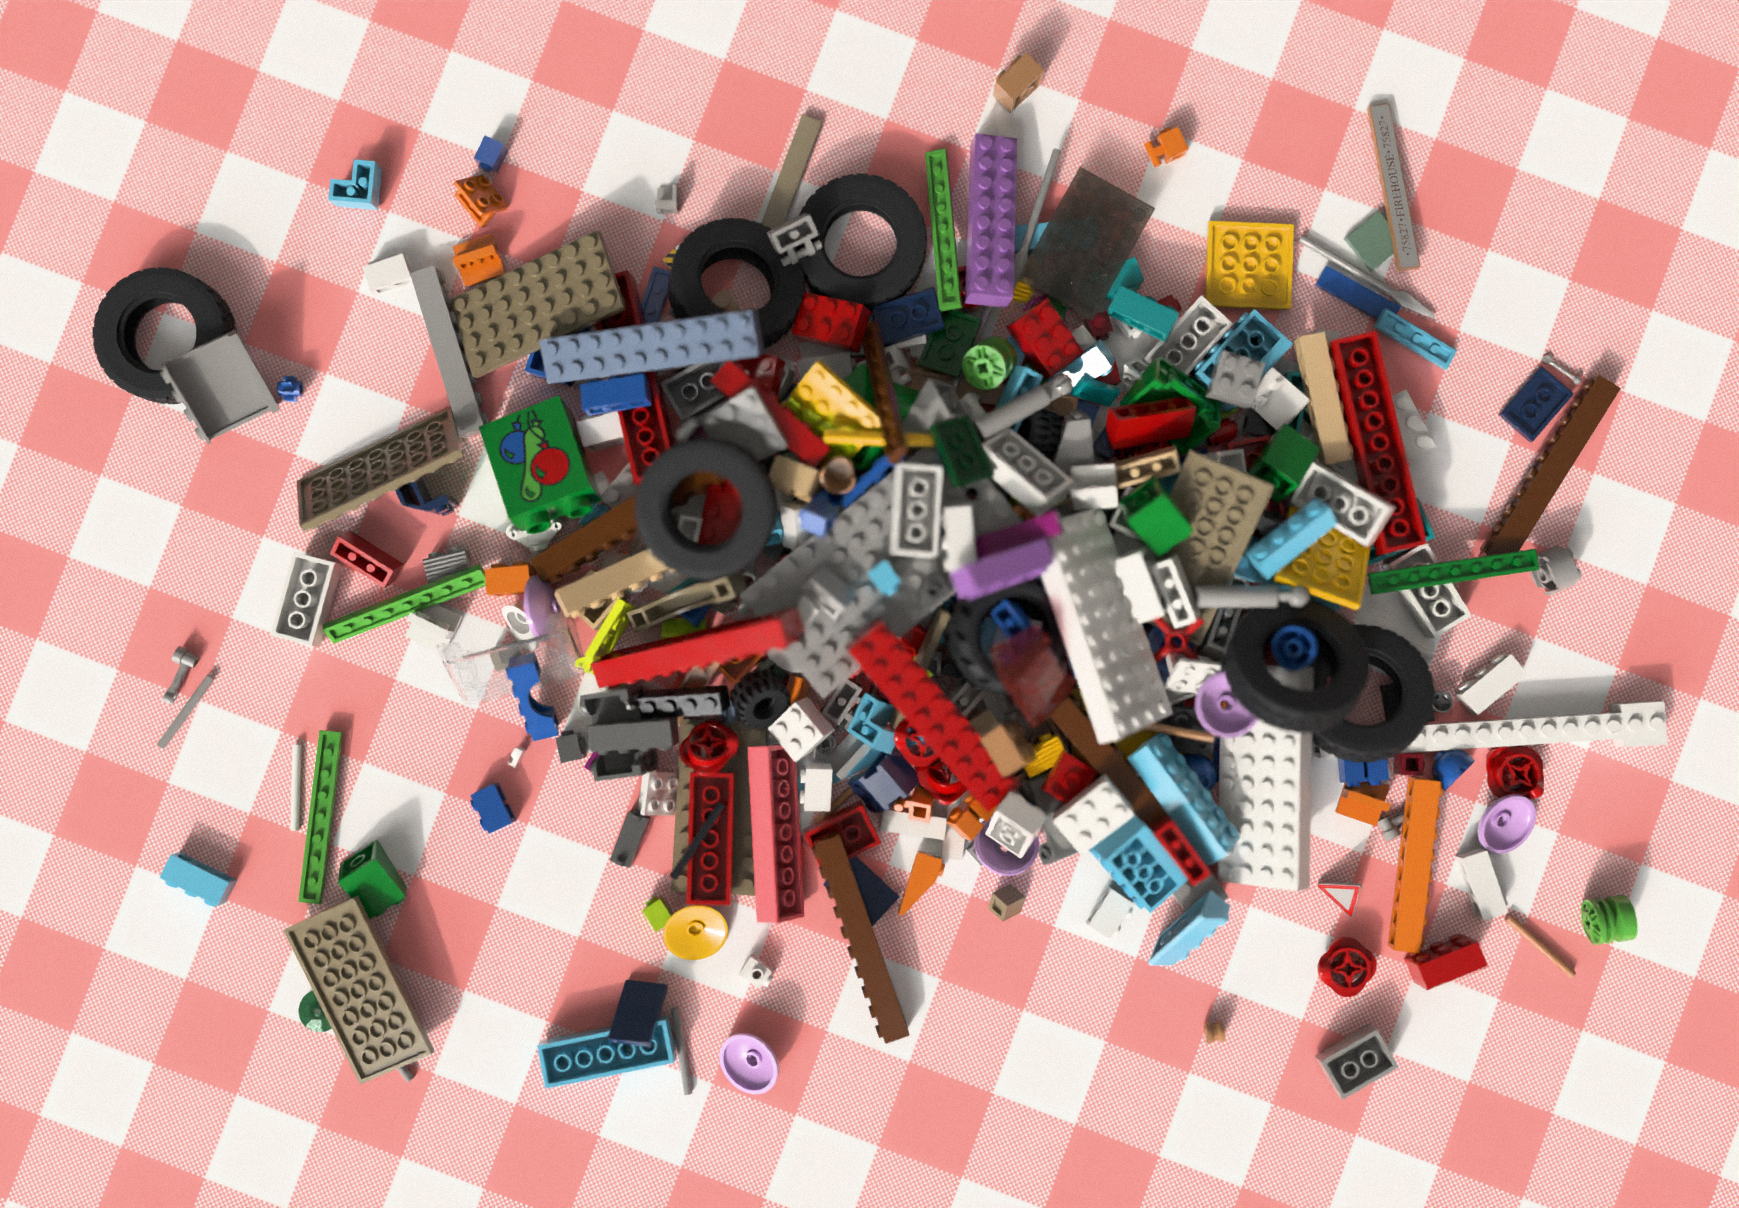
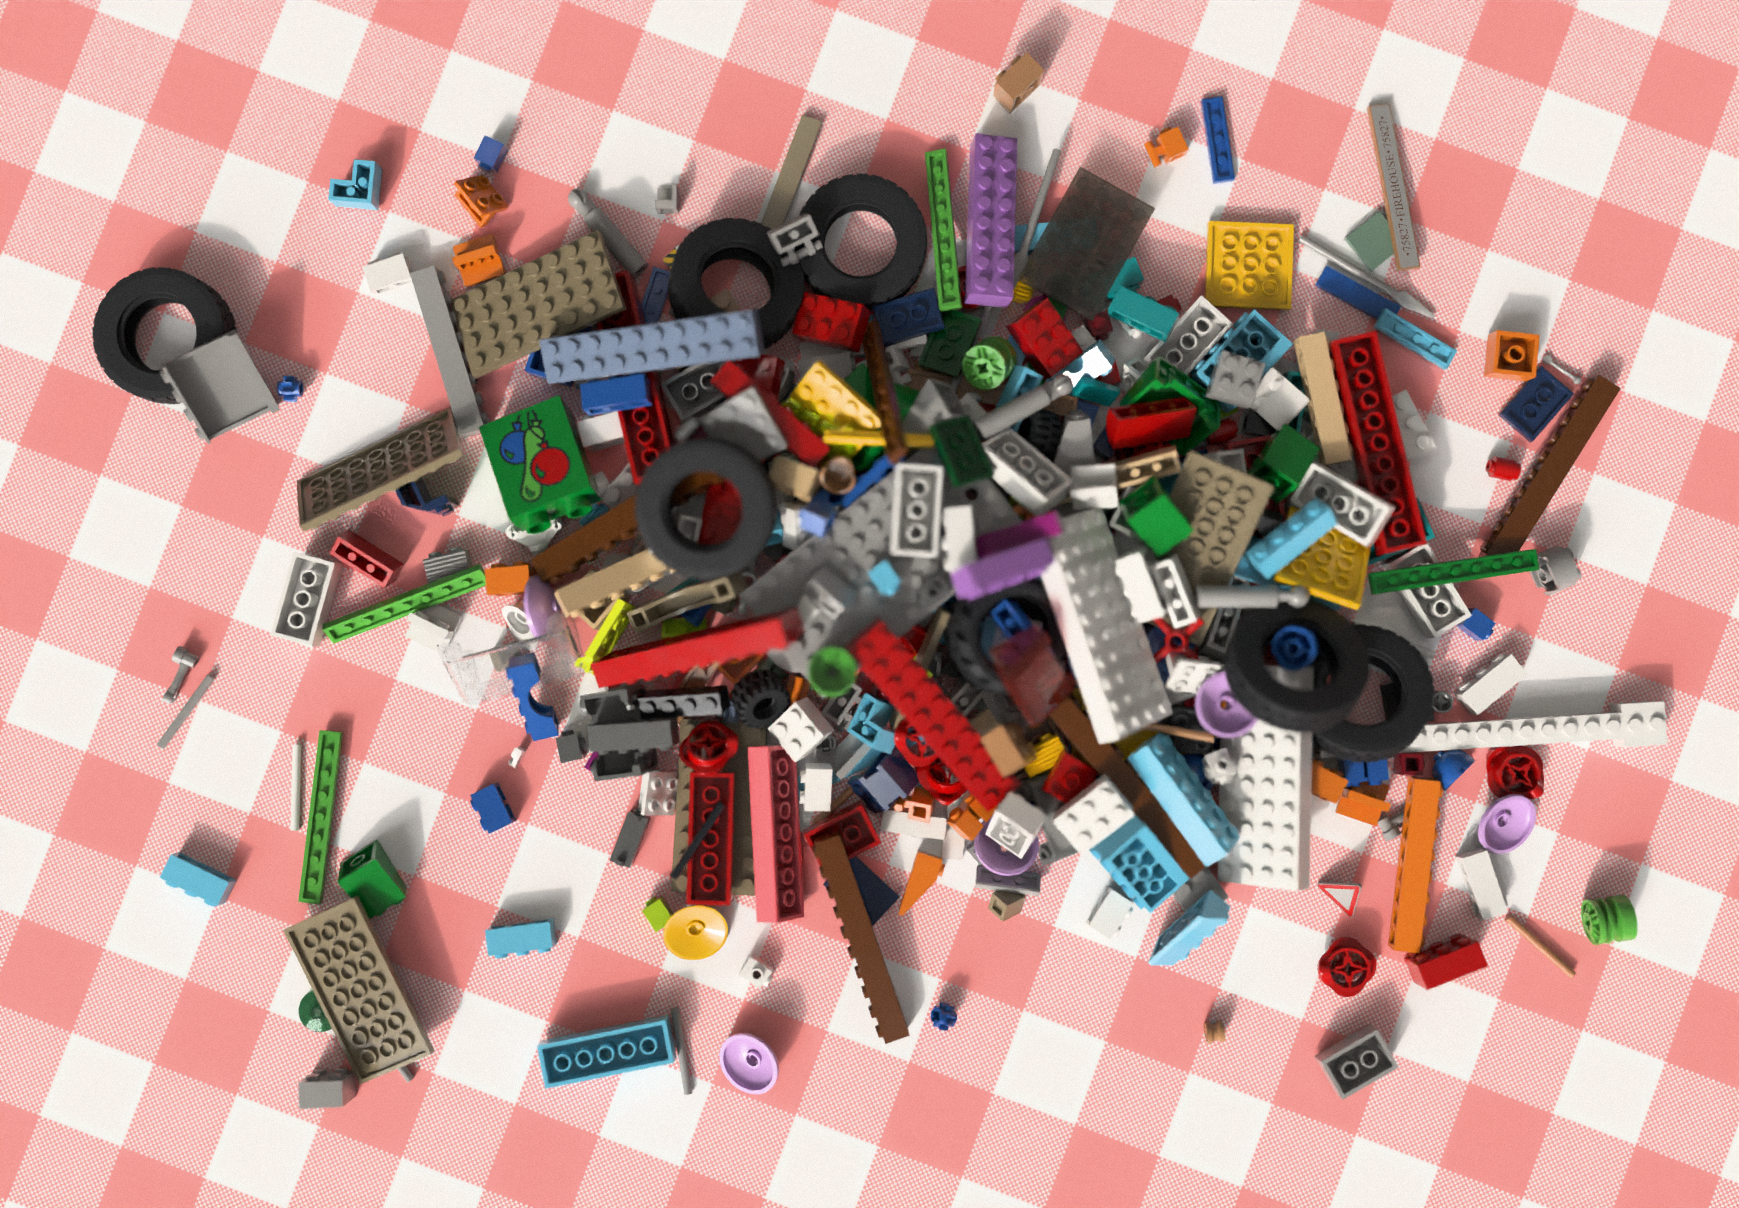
dark blue tile [608,980,668,1047] -> none
red brick [1150,815,1211,887] -> none
none -> light grey piece [298,1067,356,1109]
none -> medium azure brick [485,919,557,959]
none -> light grey piece [568,188,648,278]
none -> bright green wheel [808,647,856,697]
none -> blue gear [930,1002,957,1031]
none -> light grey tile [975,866,1041,896]
none -> blue tile [1200,96,1235,184]
none -> white brick [1202,748,1237,785]
none -> orange brick [1311,758,1348,804]
none -> blue brick [1456,608,1496,641]
none -> orange brick [1484,330,1540,382]
none -> red brick [1485,456,1521,481]

